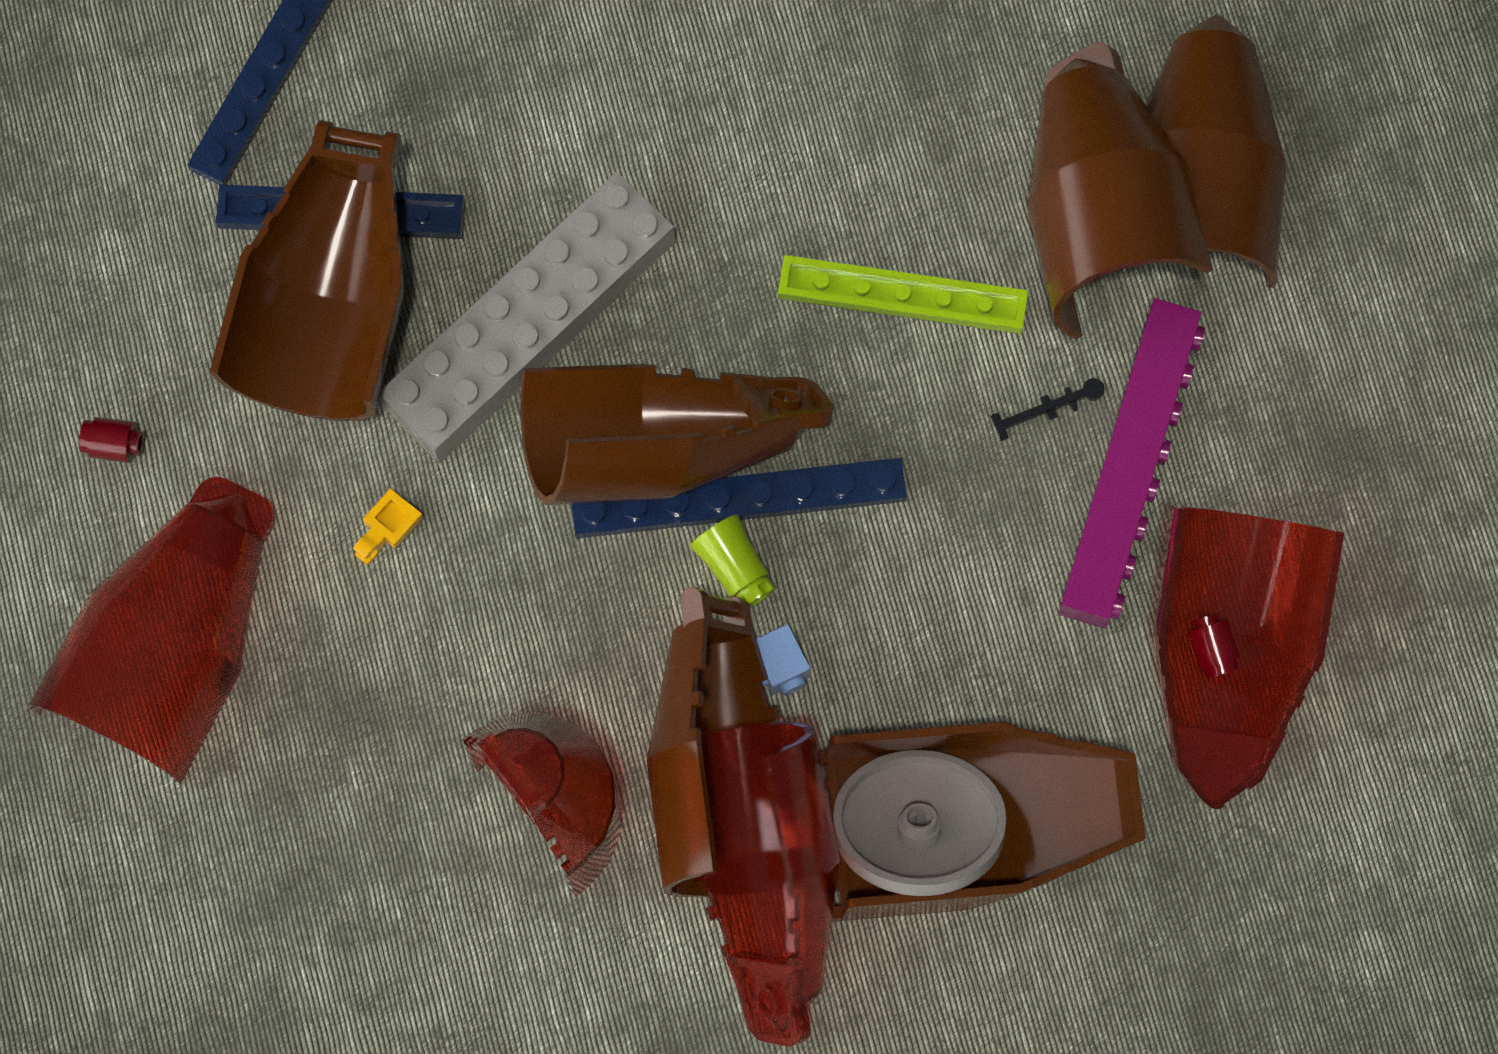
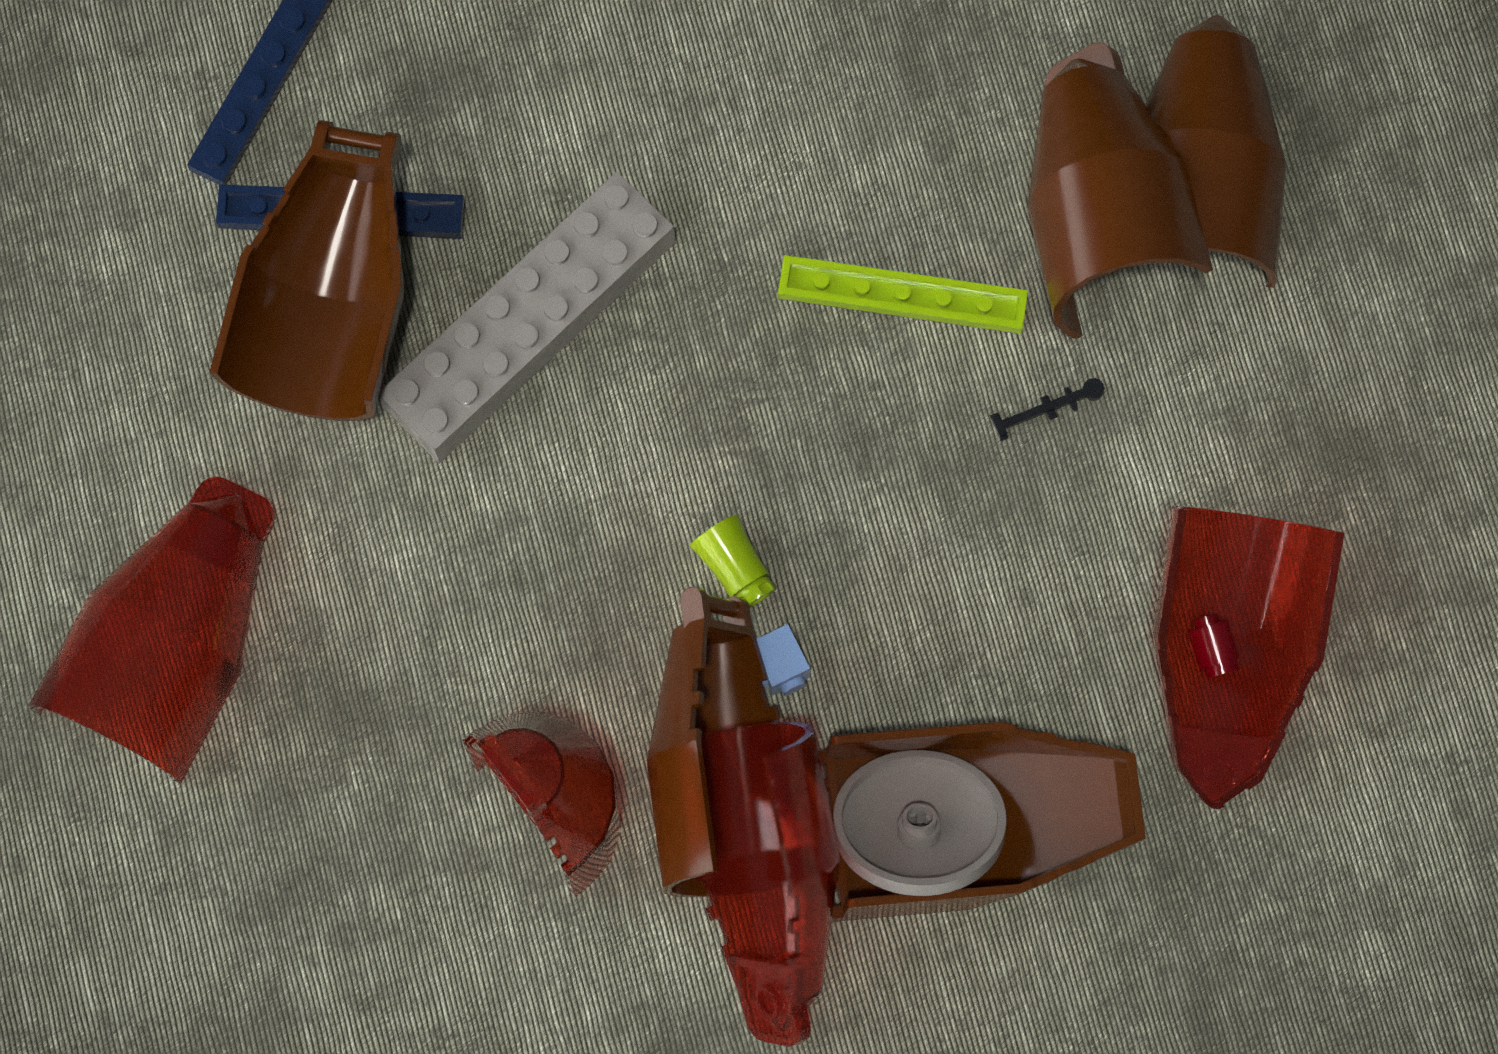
dark red brick [79,417,144,463] -> none
yellow plate [353,488,423,566] -> none
reddish brown windscreen [520,364,833,505] -> none
dark blue plate [572,458,907,539] -> none
magenta brick [1058,298,1206,629] -> none

